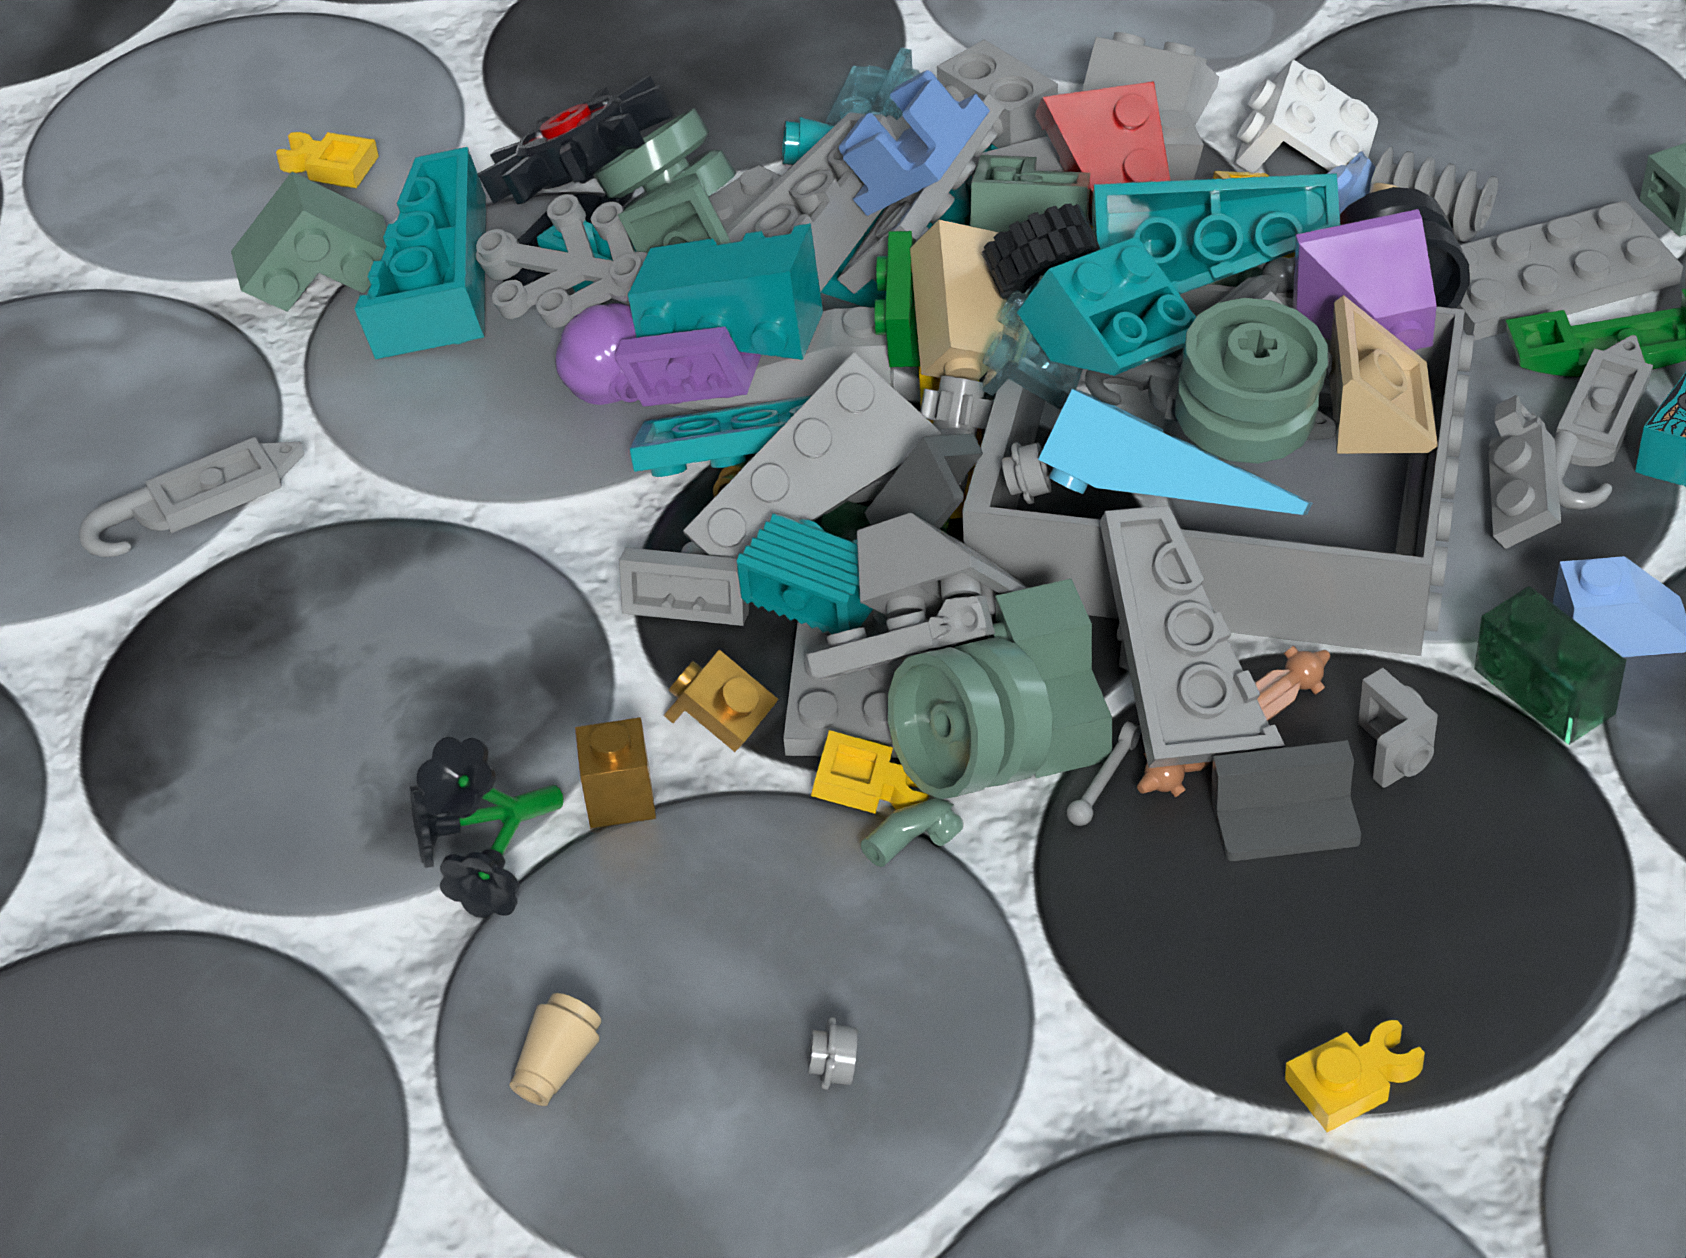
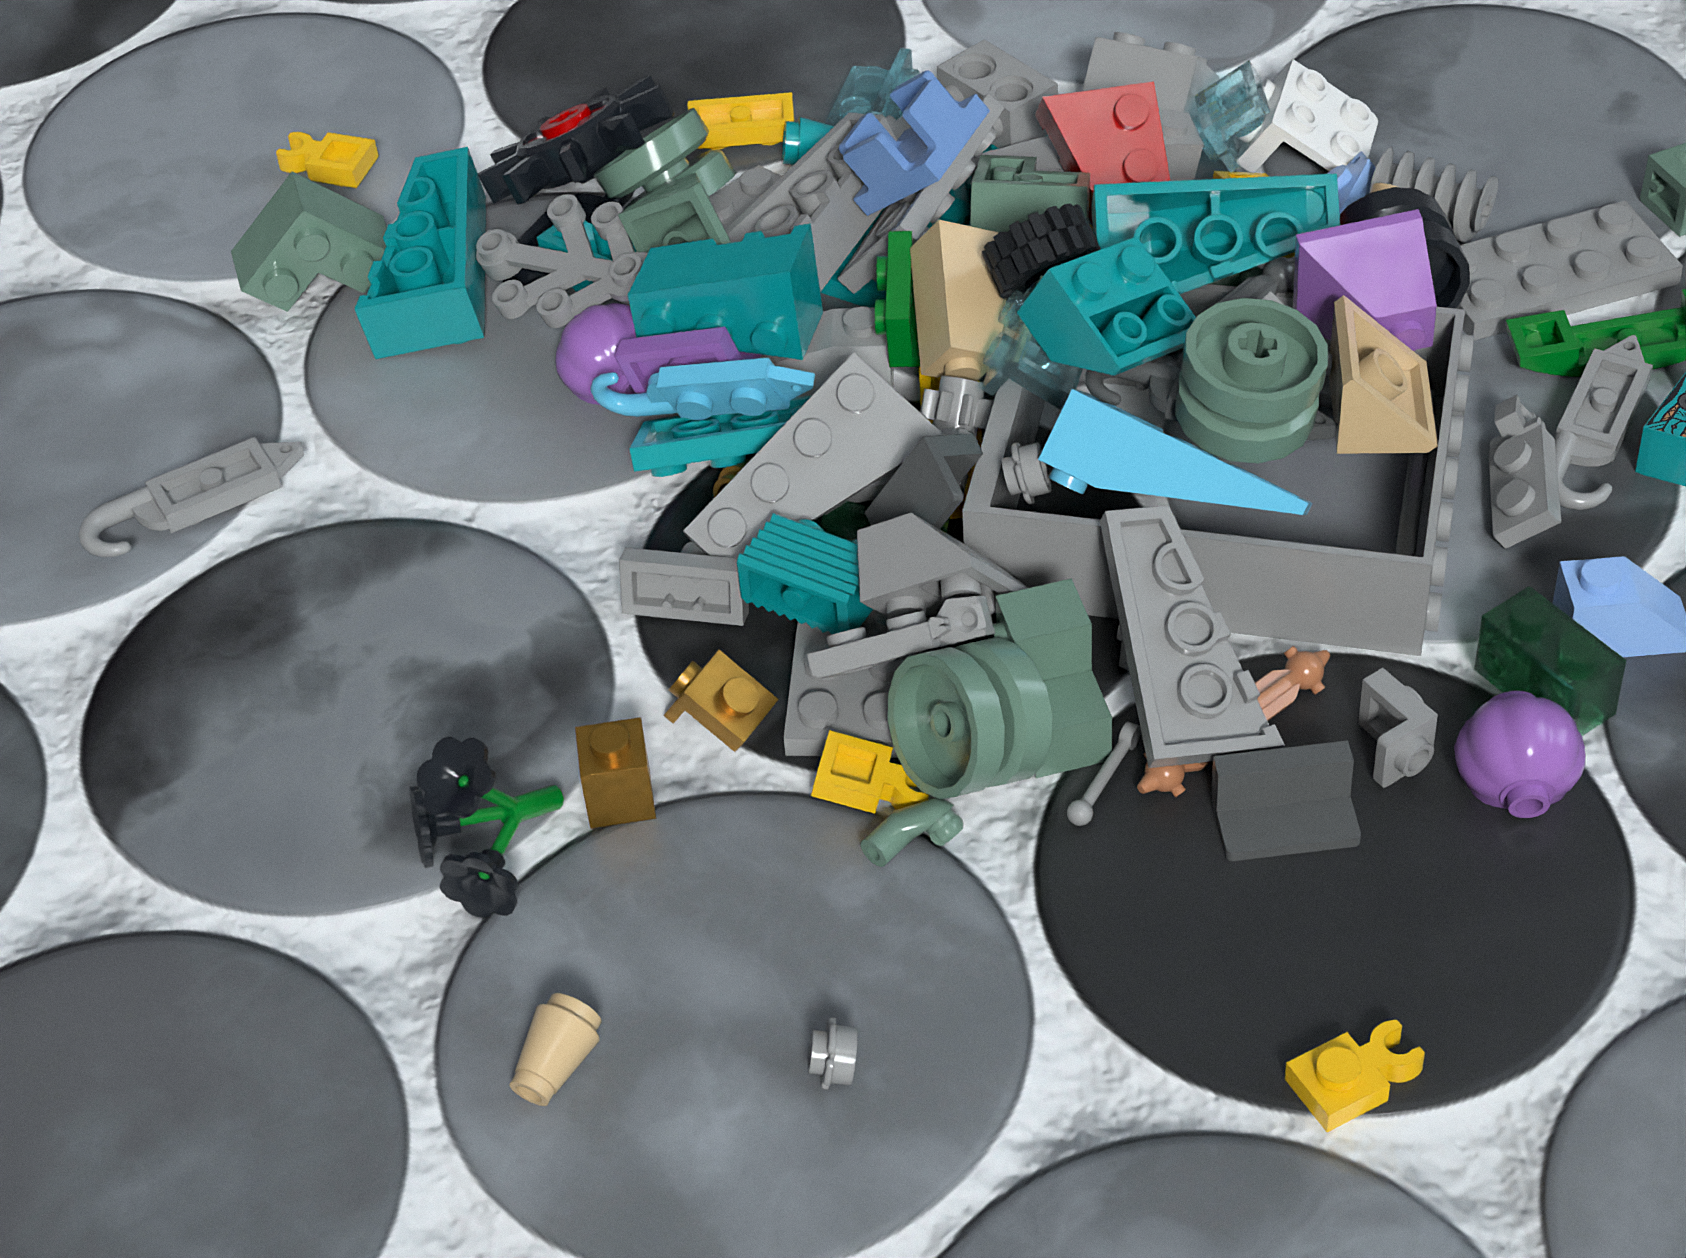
none -> medium azure plate [590,358,815,420]
none -> yellow plate [688,92,794,150]
none -> clear light blue bracket [1193,60,1270,172]
none -> medium lavender plant [1454,691,1586,818]

